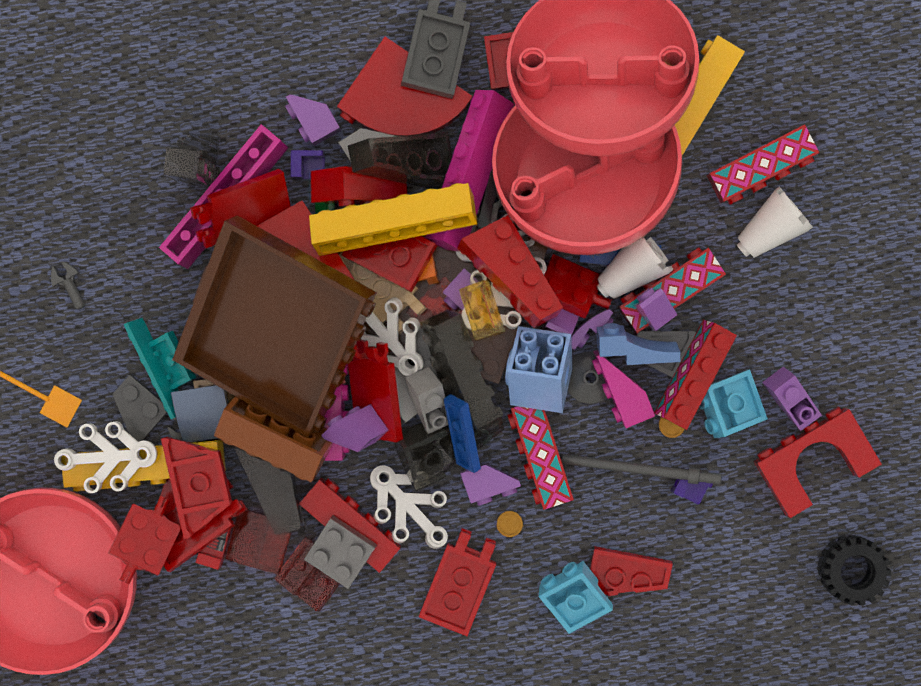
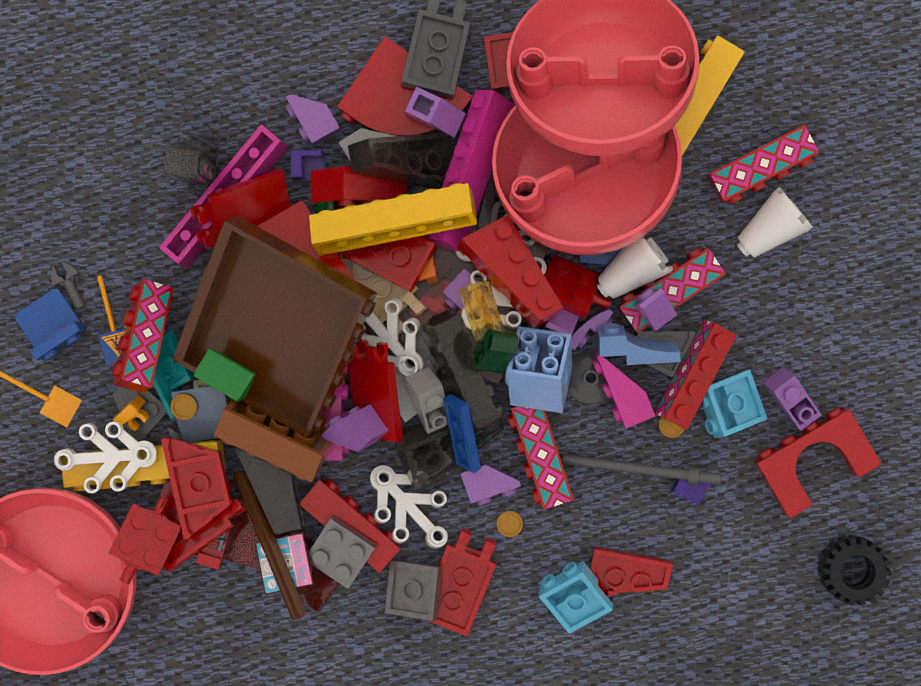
none -> blue bracket [15,289,87,361]
none -> piece [97,275,125,366]
none -> brick [112,279,173,393]
none -> light orange tile [113,394,150,431]
none -> pearl gold piece [171,393,198,420]
none -> green slope [194,348,256,401]
none -> reddish brown axle [233,470,306,620]
none -> piece [255,532,315,595]
none -> flat silver plate [385,560,442,621]
none -> medium lavender slope [405,87,466,138]
none -> dark green beam [472,329,518,374]

